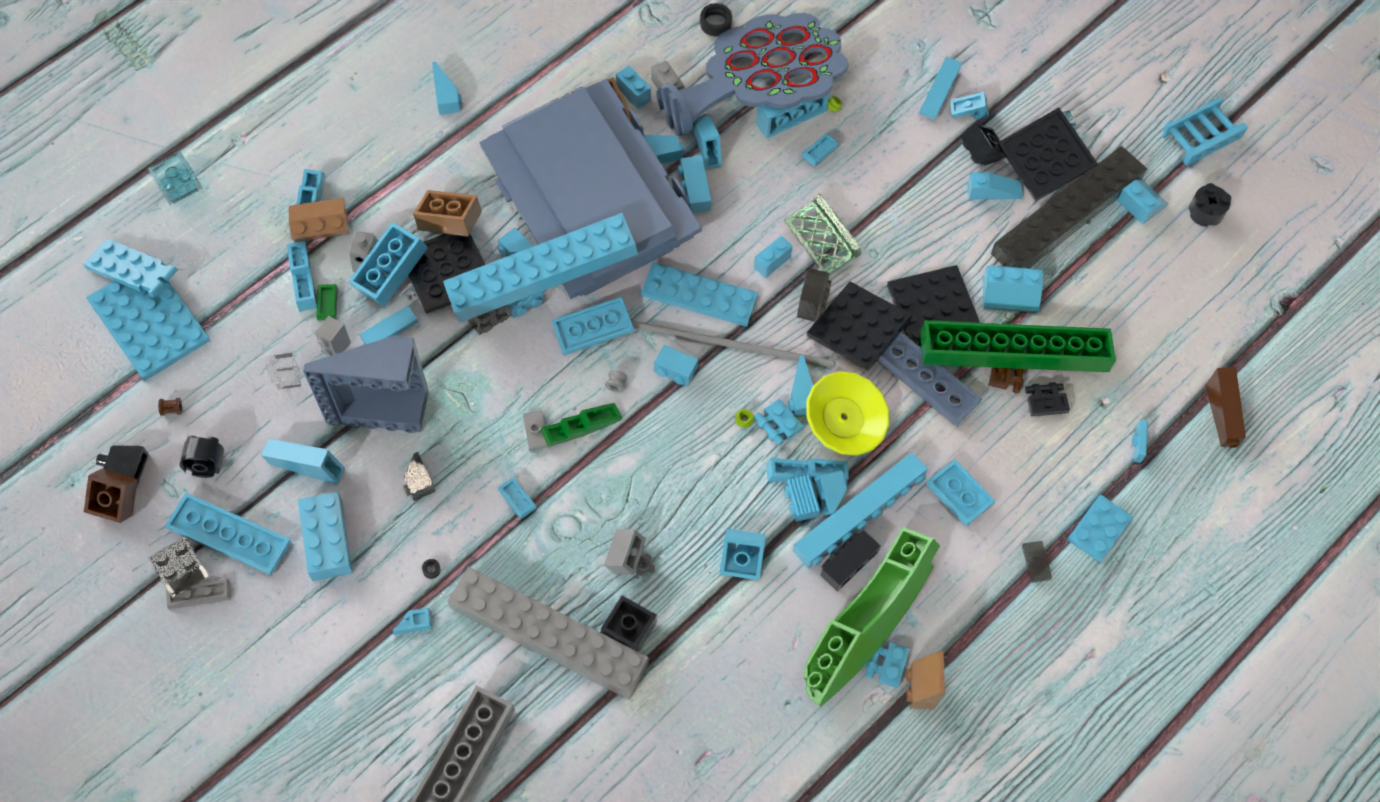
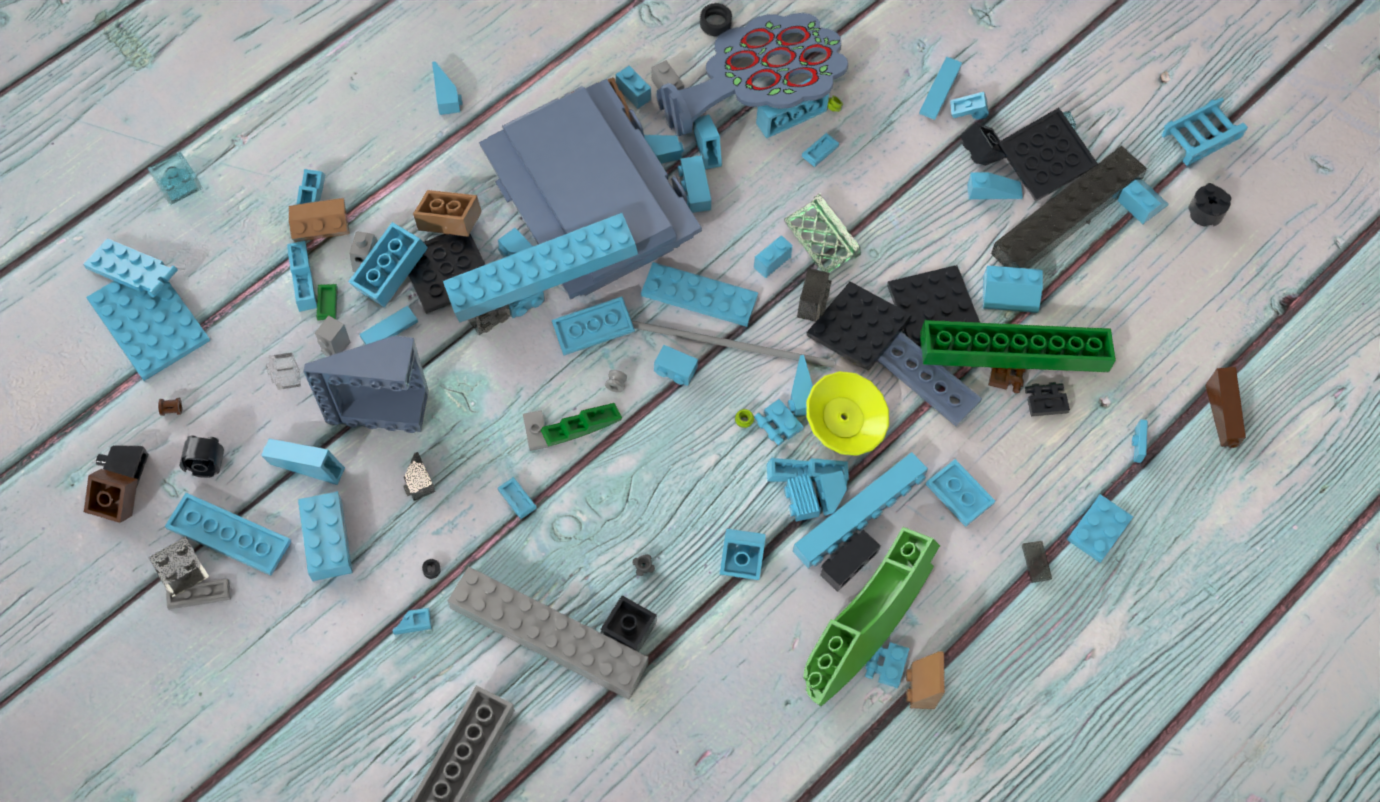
light grey brick [604,529,646,575] -> none

